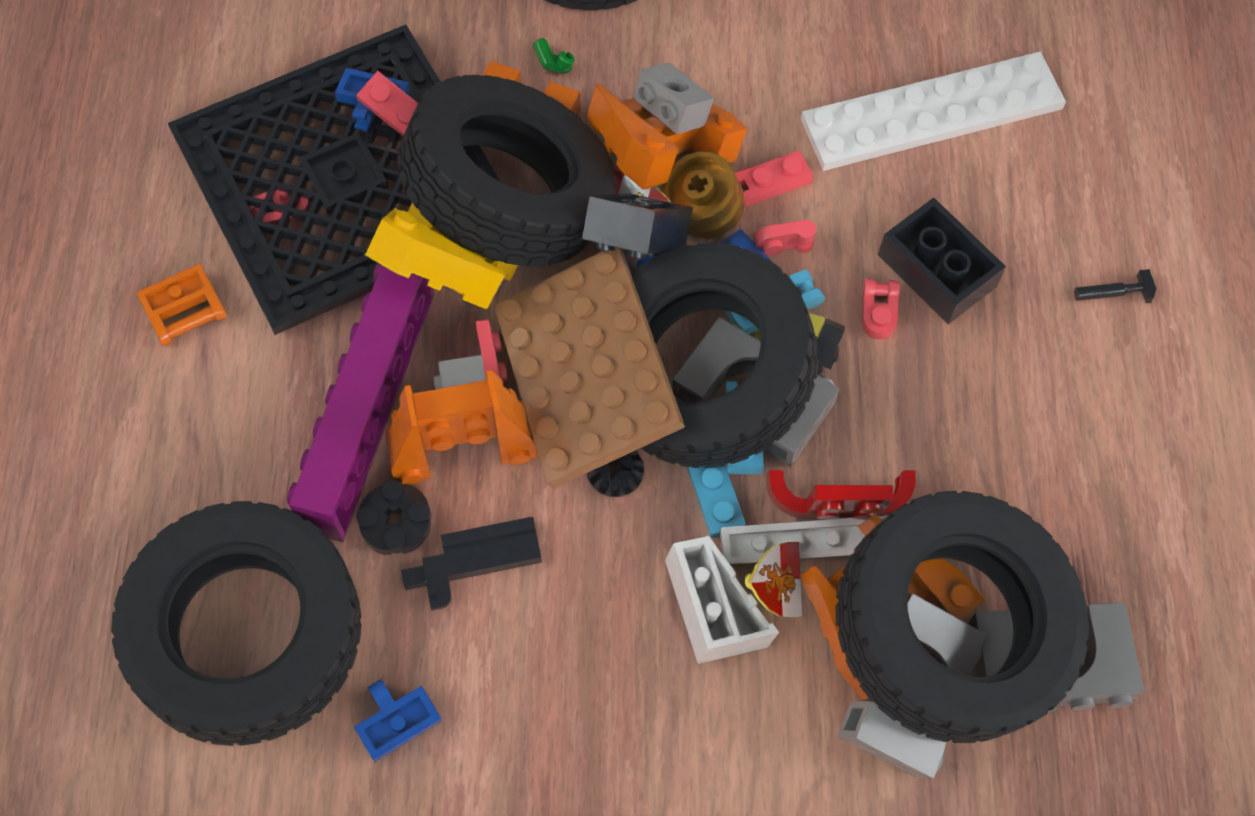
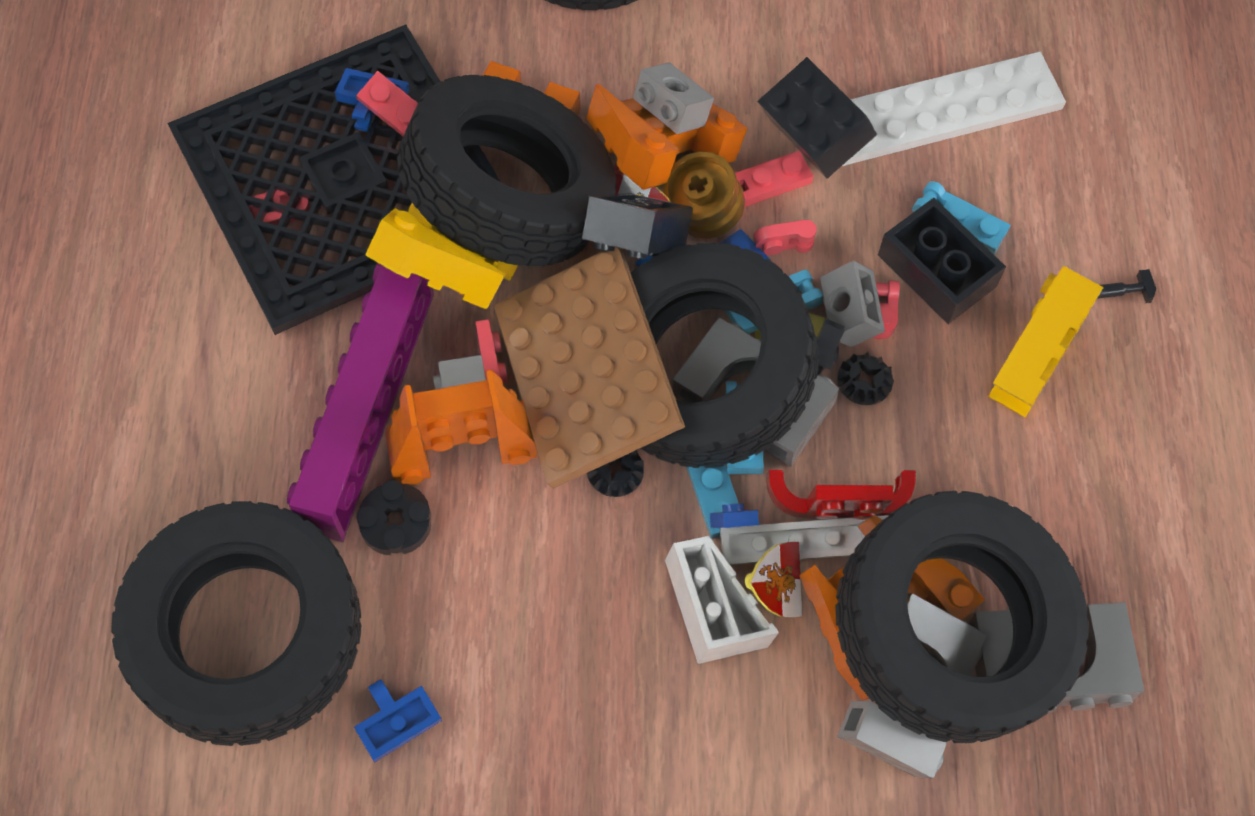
orange plate [136,263,227,347] -> none
black piece [402,517,542,611] -> none
green arm [533,38,575,74] -> none
none -> blue plate [710,503,759,528]
none -> black brick [757,57,878,179]
none -> light grey brick [820,261,885,347]
none -> black gear [837,352,894,405]
none -> medium azure plate [912,181,1011,254]
none -> yellow wedge [988,266,1103,418]

